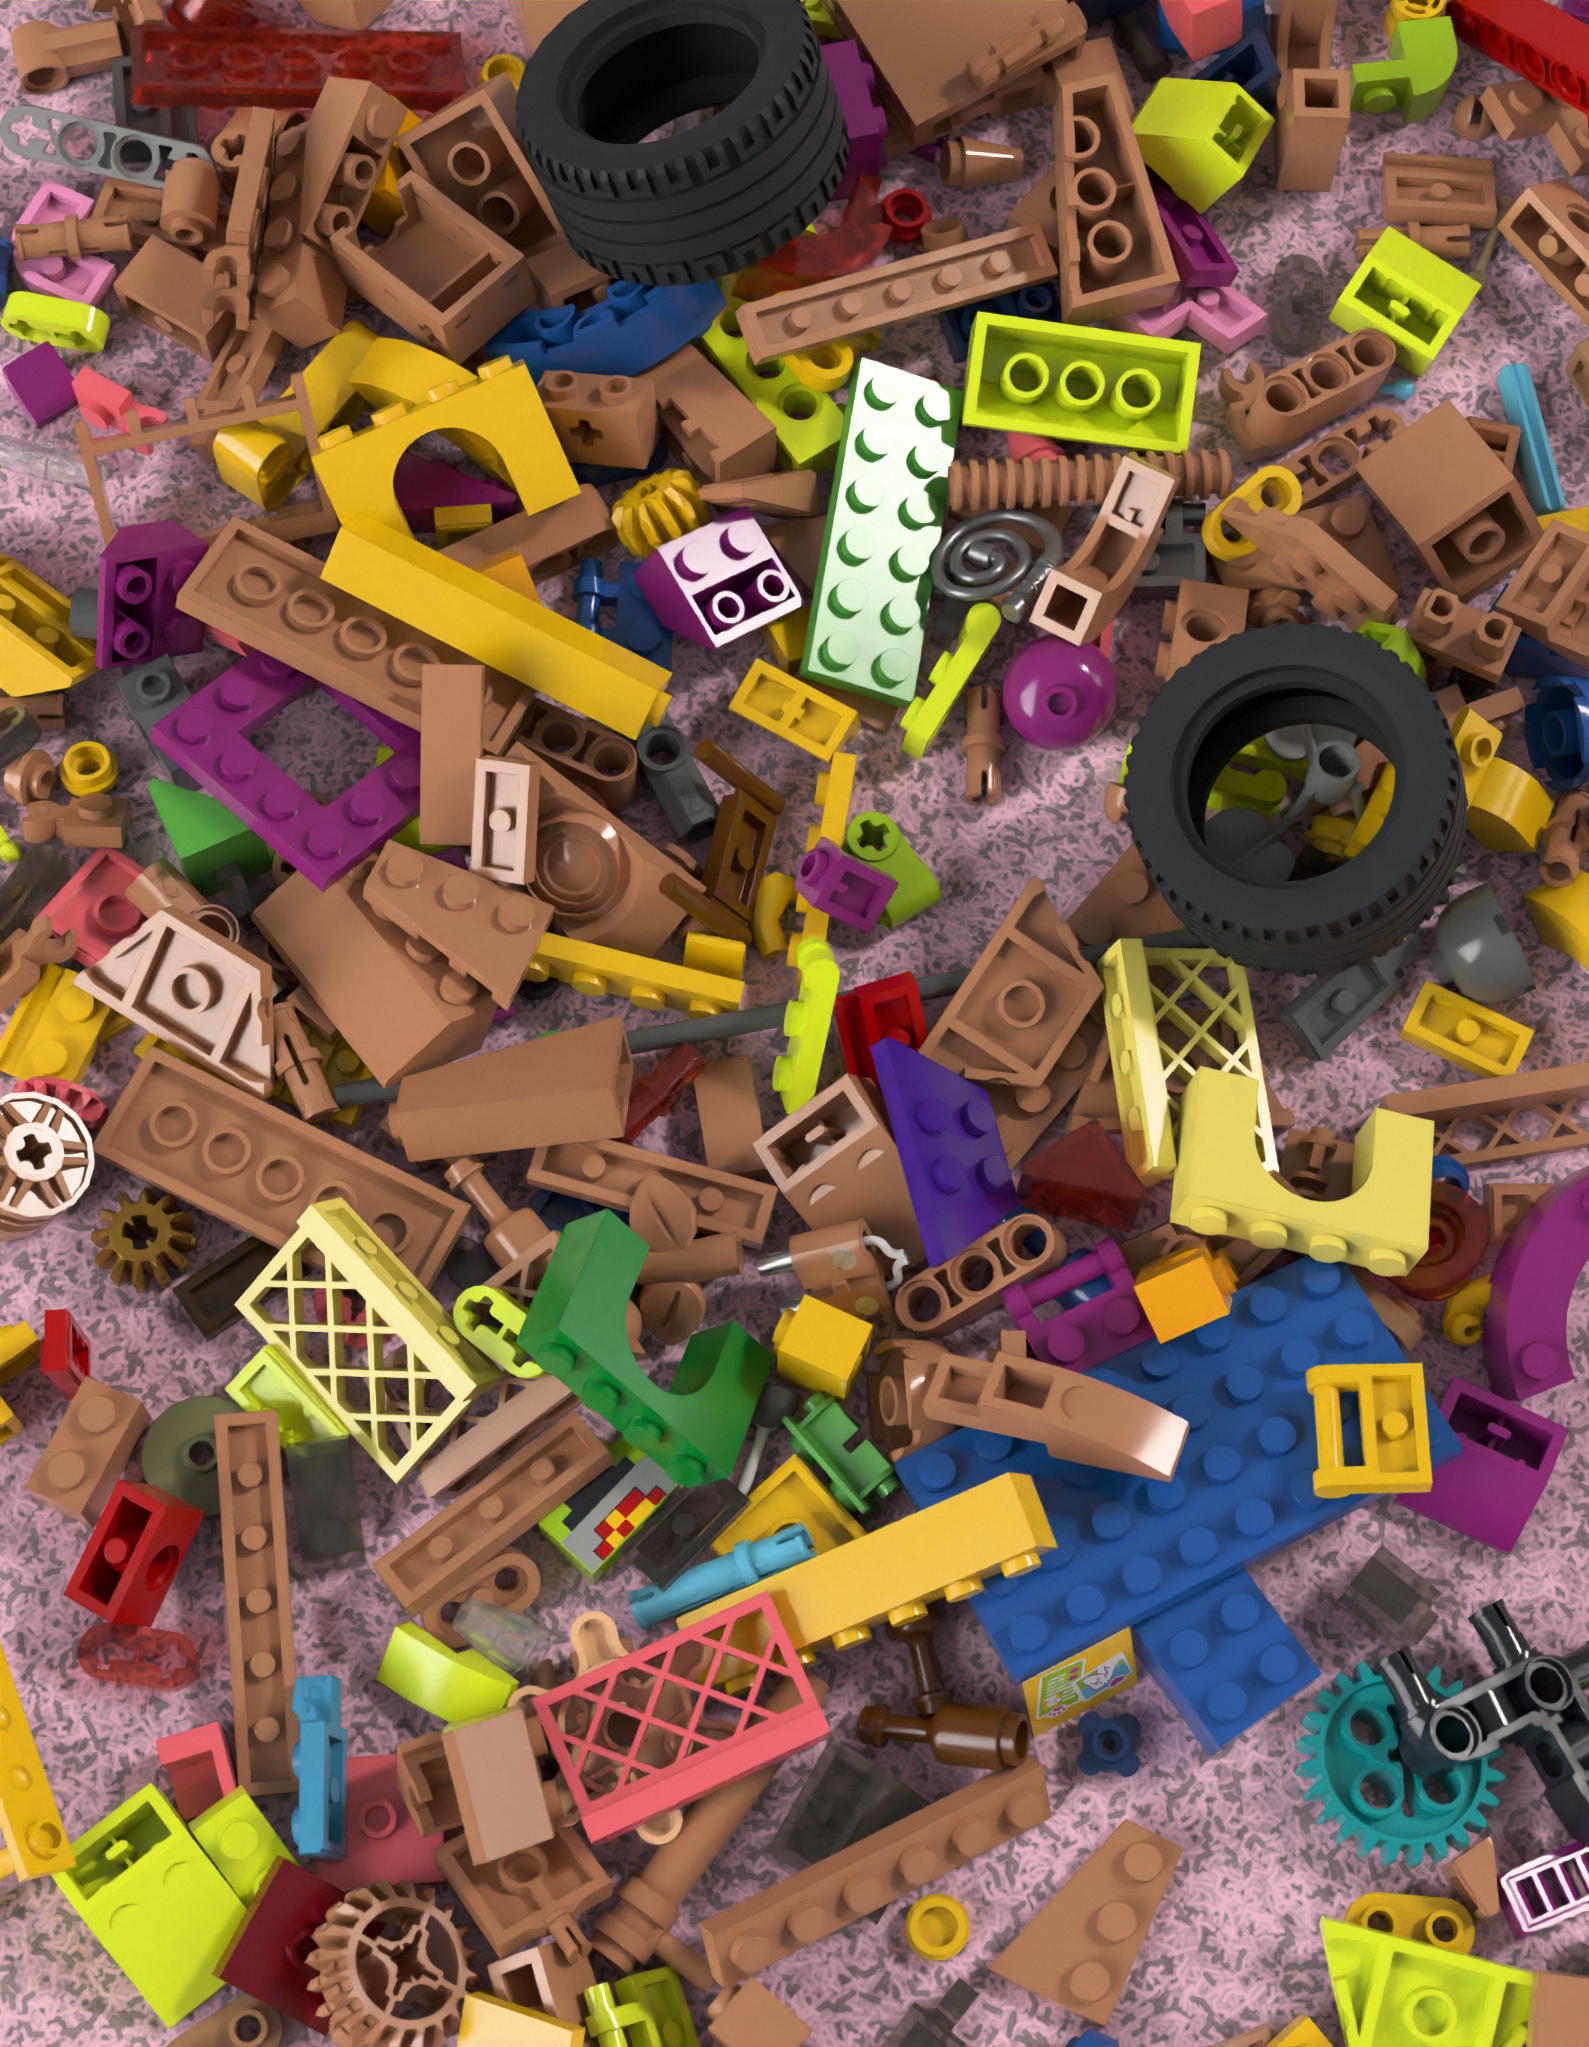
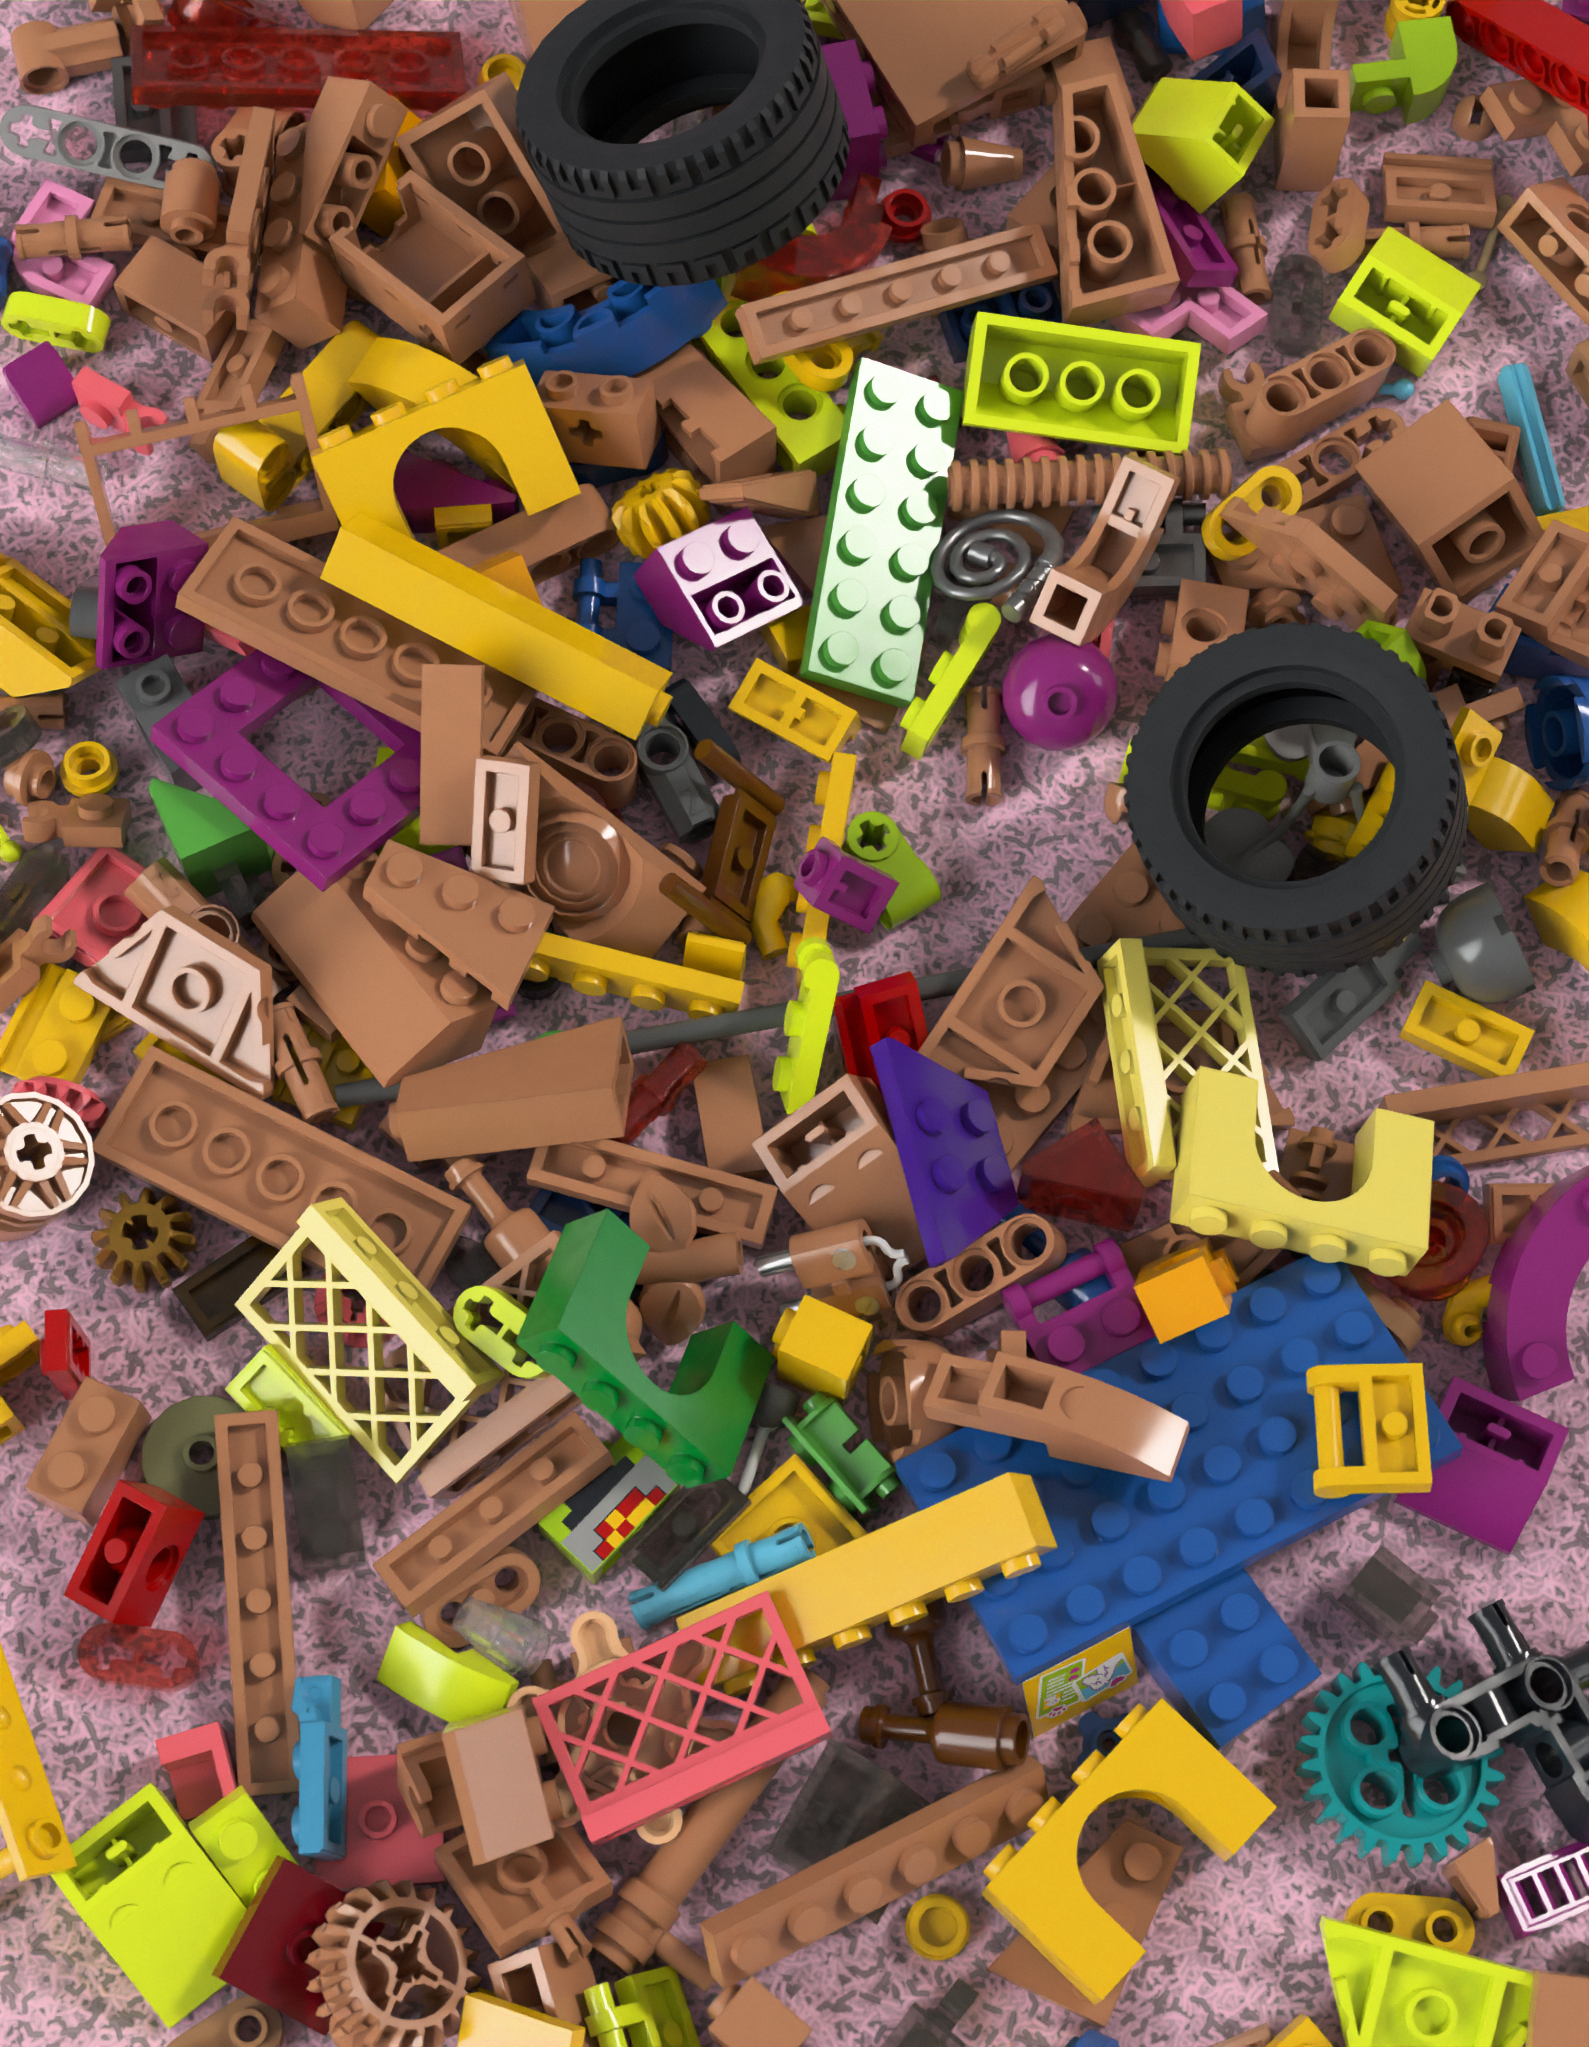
none -> black beam [664,678,742,781]
none -> yellow arch [981,1697,1277,2005]
none -> nougat pin [1219,193,1272,305]
none -> nougat beam [1307,178,1370,274]

